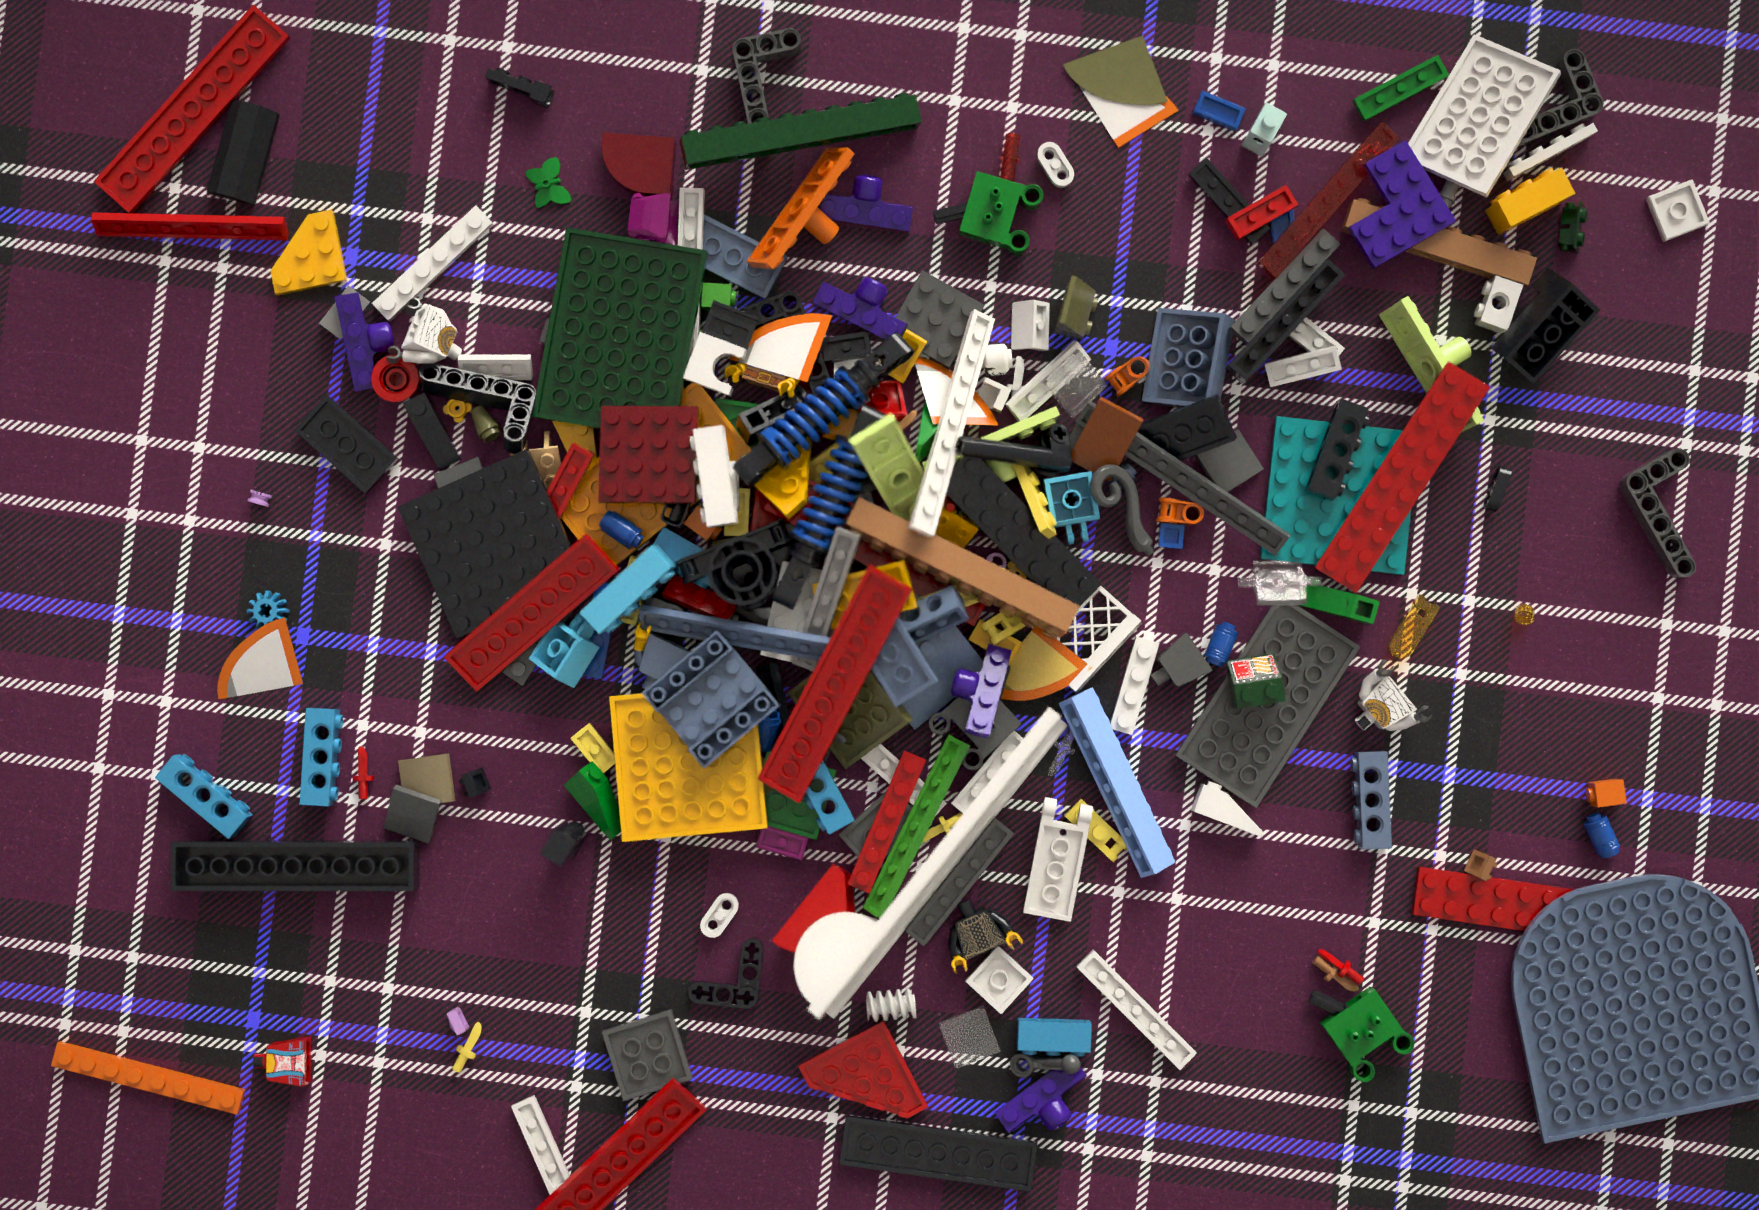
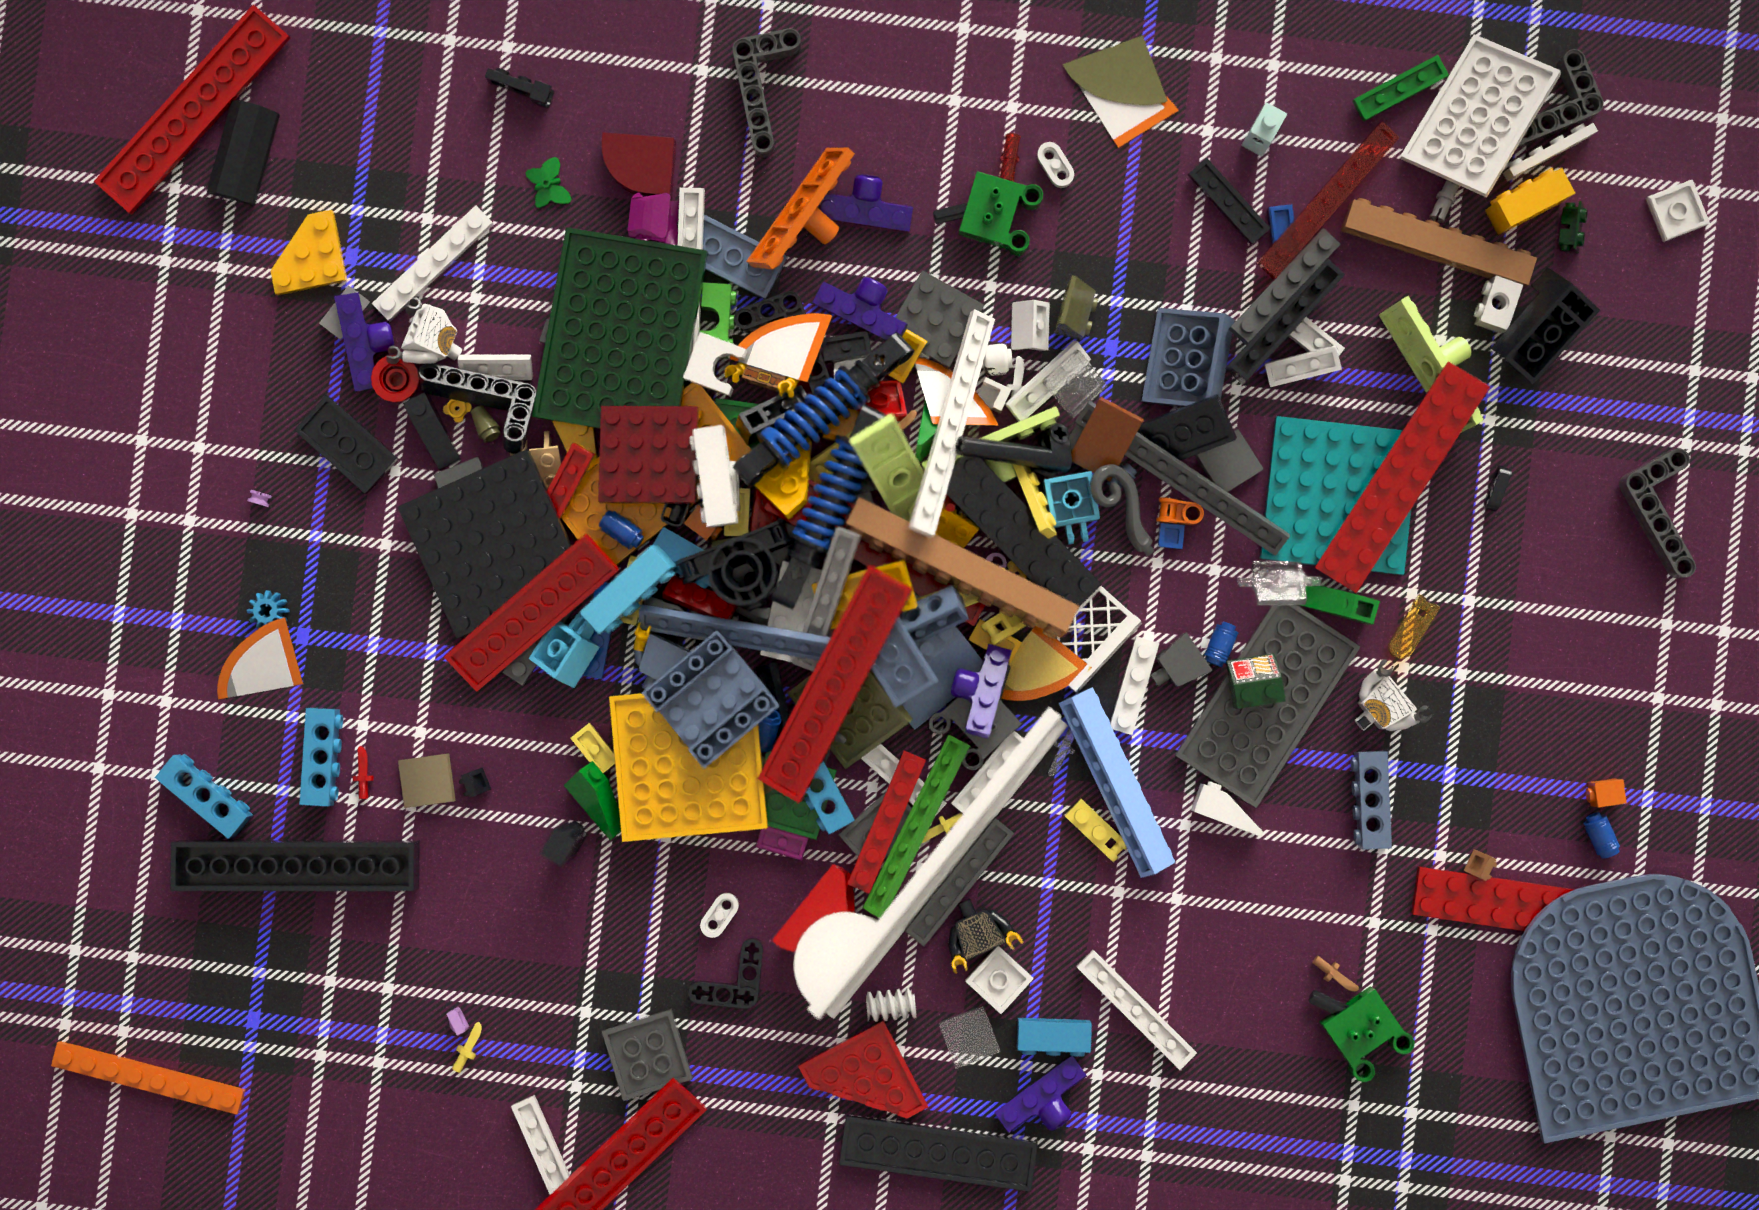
red plate [91,213,289,240] -> none
torso [253,1036,311,1087] -> none
dark grey tile [384,785,441,844] -> none
dark green brick [679,93,922,170] -> none
black plate [702,300,759,350] -> none
dark grey piece [1010,1052,1080,1078] -> none
white hinge [1023,797,1093,922] -> none
orange piece [1104,356,1150,398] -> none
blue tile [1192,90,1246,132] -> none
red plate [1225,185,1299,241] -> none
black brick [1305,398,1370,501] -> none
red piece [1317,949,1364,985] -> none
dark purple plate [1348,140,1456,269] -> none
clear yellow hinge [1514,604,1535,625] -> none

